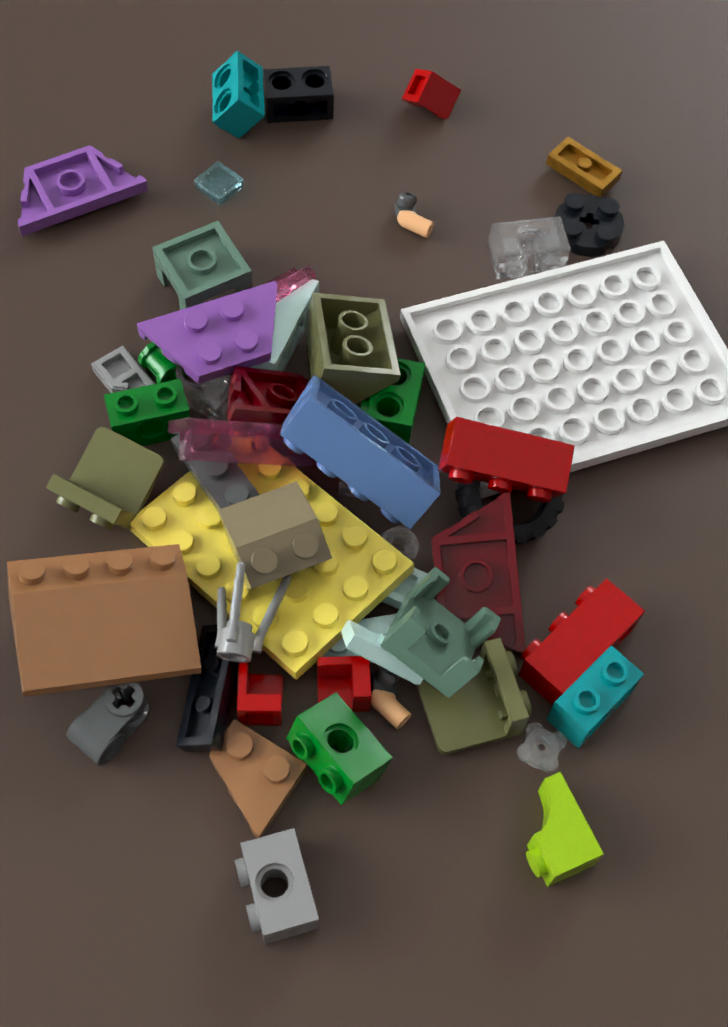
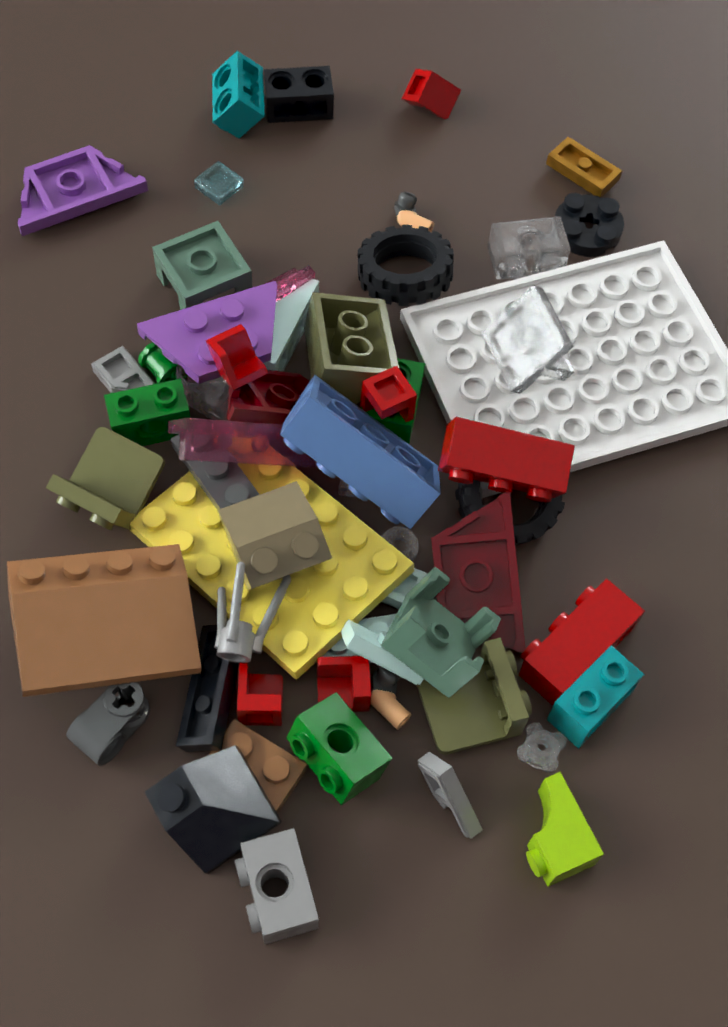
none -> black slope [145,745,282,874]
none -> red panel [206,324,268,390]
none -> black tyre [357,225,454,306]
none -> red panel [360,365,417,422]
none -> light grey tile [417,752,483,839]
none -> clear bracket [482,285,575,394]

